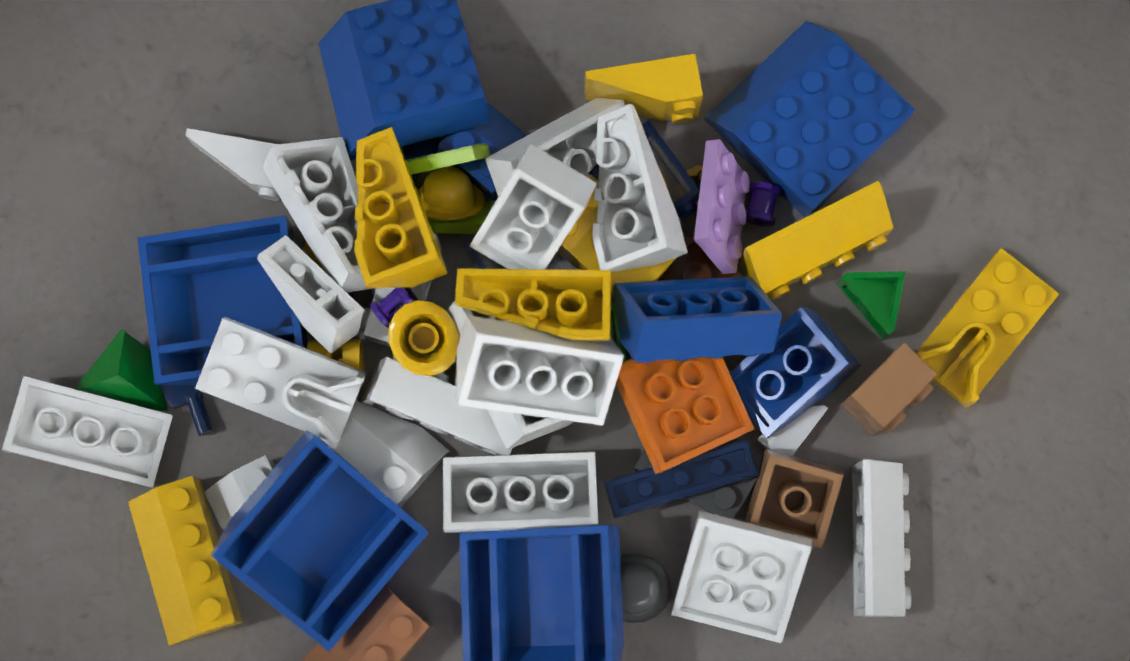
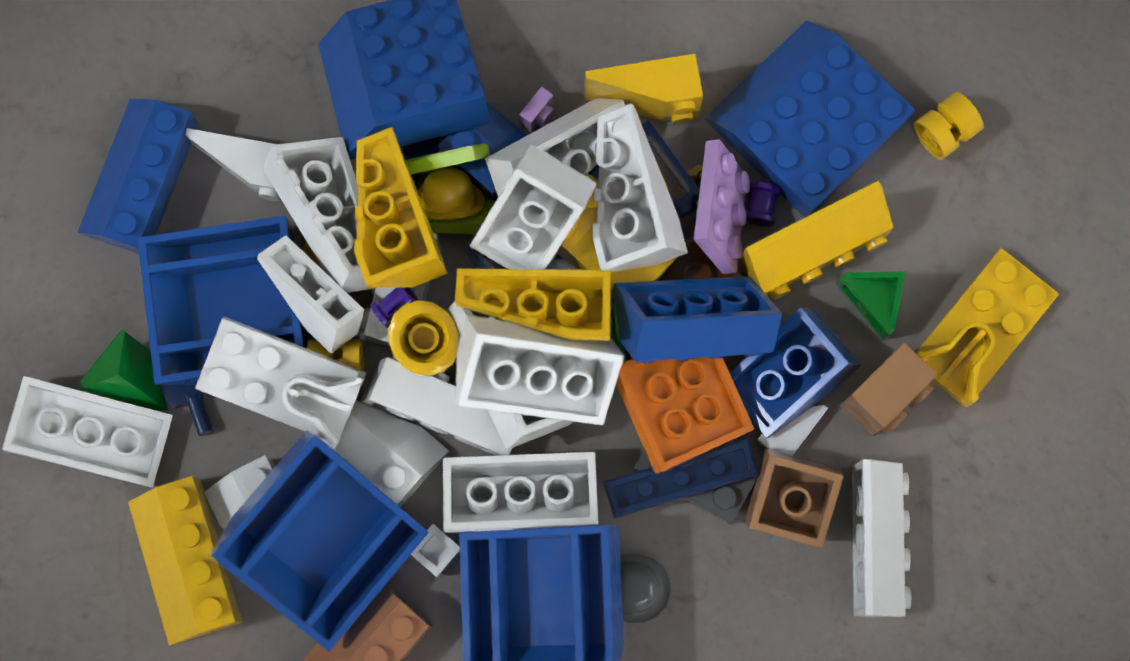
white plate [671,511,812,643] -> none
none -> blue slope [78,99,199,254]
none -> white plate [411,524,460,578]
none -> lavender plate [519,86,555,133]
none -> yellow wheel [913,92,984,160]

